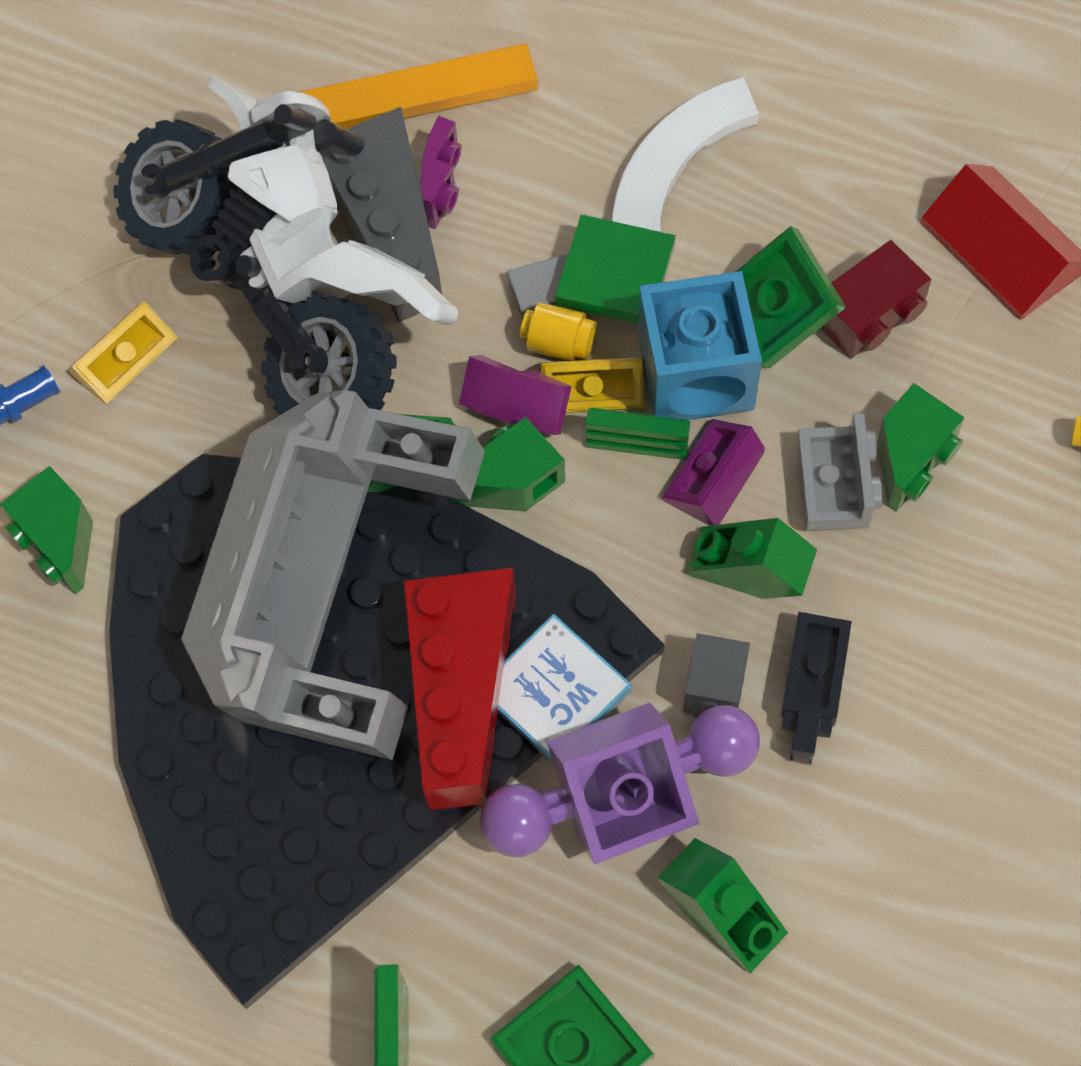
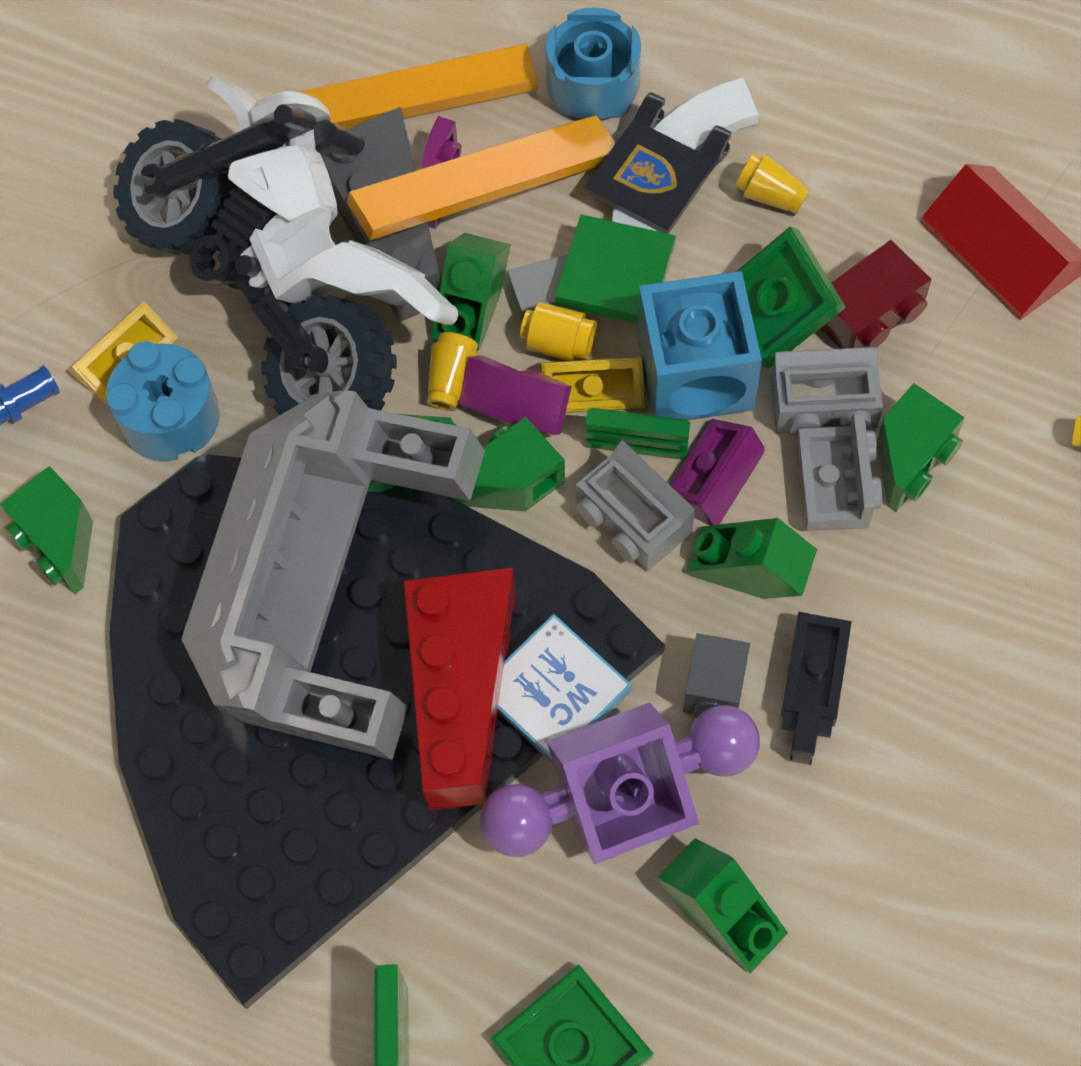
none -> dark azure brick [106,341,220,462]
none -> light orange tile [347,115,616,241]
none -> yellow cone [426,332,478,411]
none -> green slope [431,232,511,351]
none -> dark azure brick [545,8,641,119]
none -> light grey window [576,440,695,572]
none -> black flag [584,92,732,234]
none -> yellow cone [735,152,810,214]
none -> light grey window [771,347,883,436]

